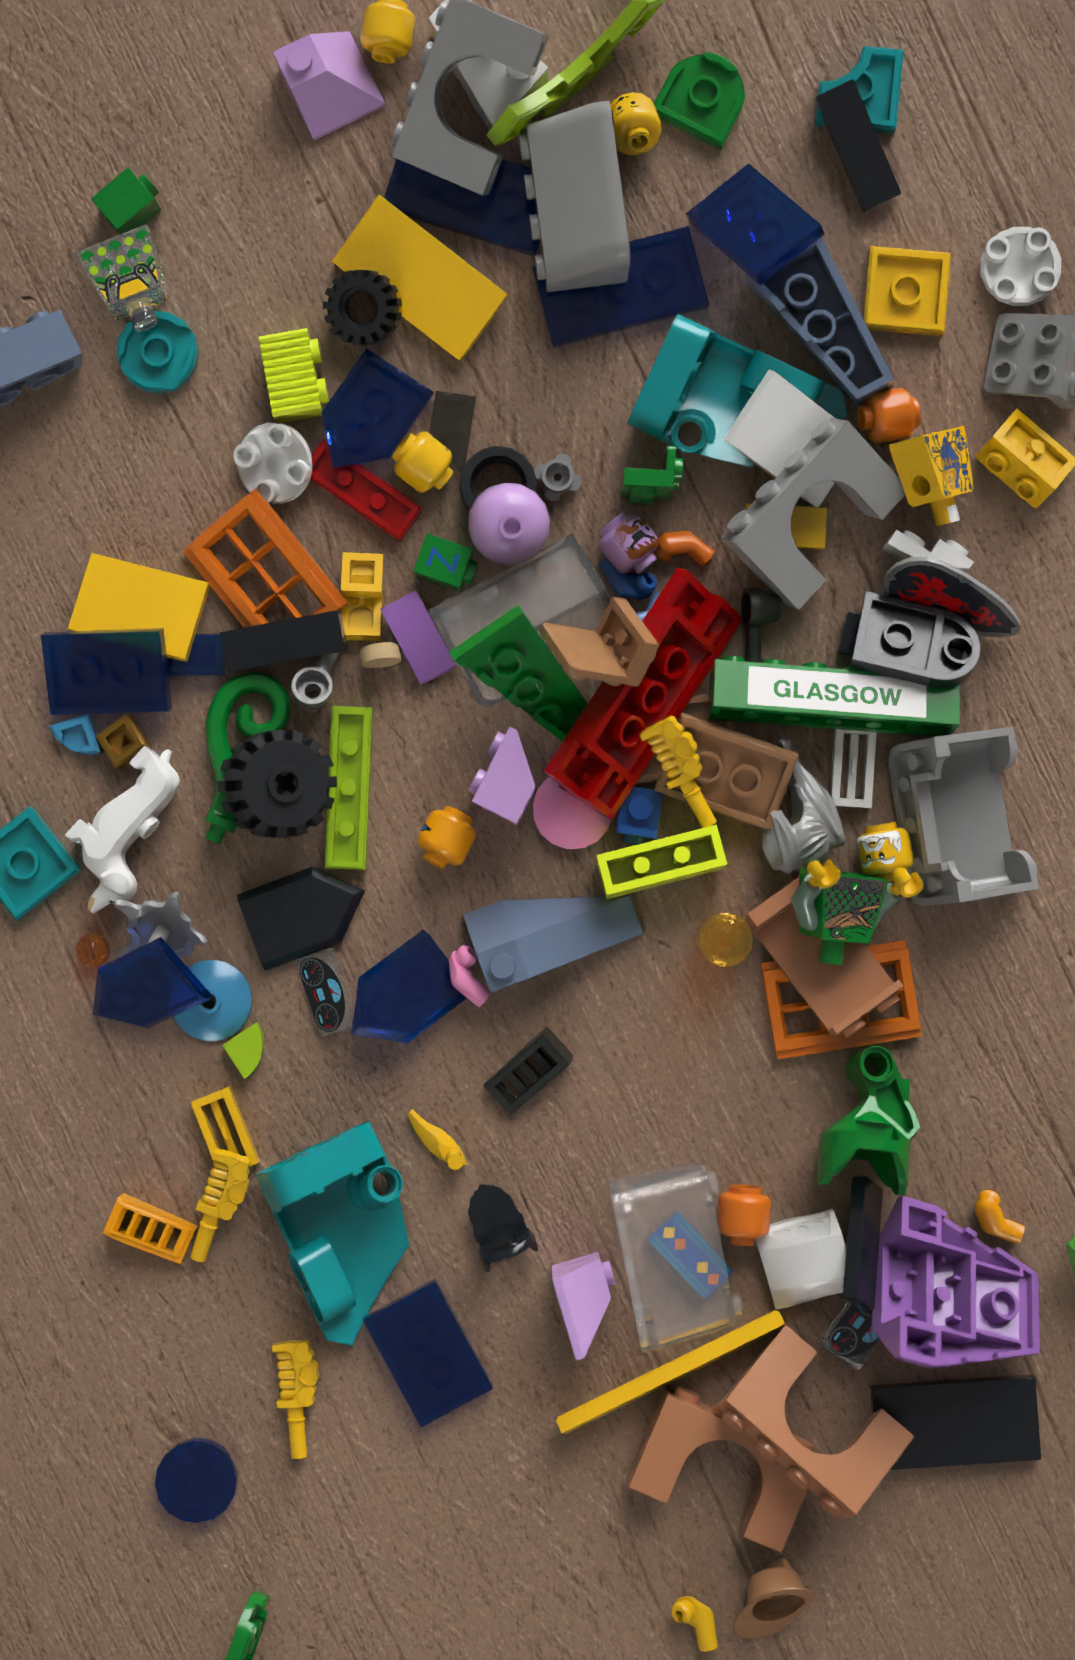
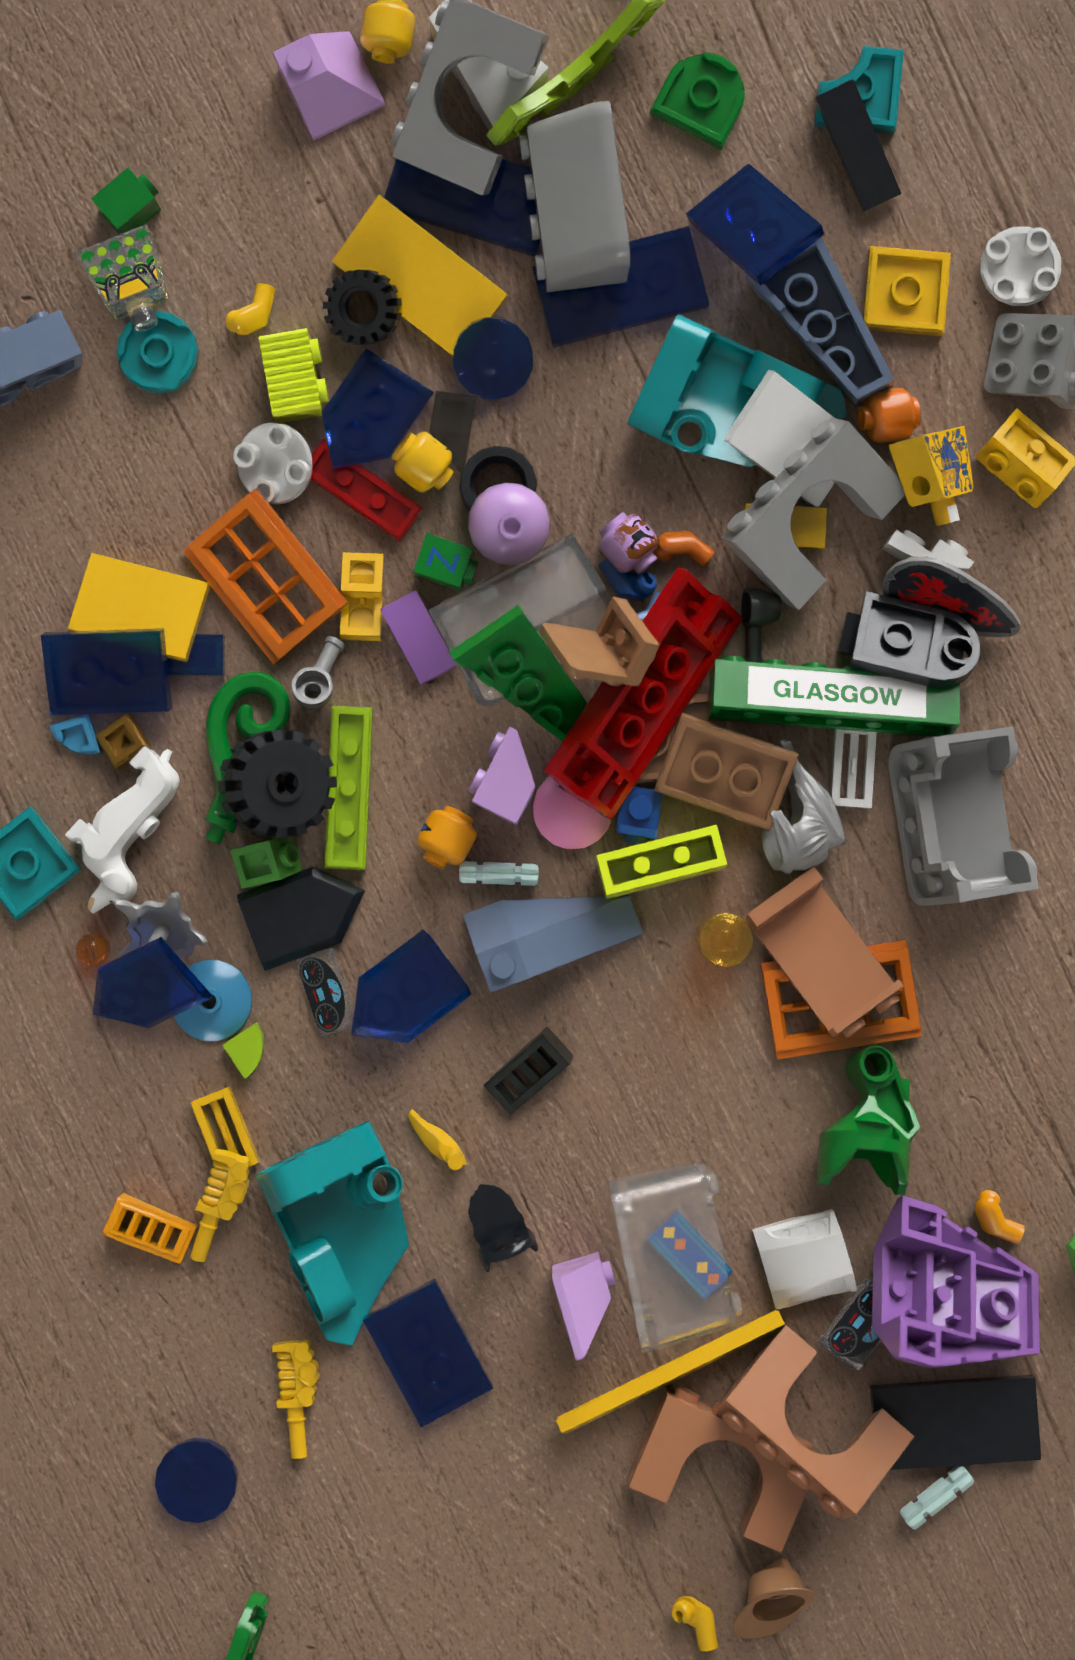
black tile [220,610,348,673] -> none
tan tile [359,642,402,668] -> none
bright pink arm [448,945,491,1007] -> none
light grey plate [534,454,581,501] -> none
yellow head [610,92,662,156] -> none
green bracket [621,446,683,506] -> none
yellow piece [640,716,717,828] -> none
orange head [717,1184,771,1246] -> none
torso [791,859,923,965] -> none
black tile [842,1176,883,1310] -> none
yellow head [856,822,914,882] -> none
none -> yellow arm [225,283,276,335]
none -> bright green bracket [230,836,302,889]
none -> clear blue tile [452,317,533,400]
none -> light aqua axle [459,861,539,886]
none -> light aqua axle [900,1465,974,1530]

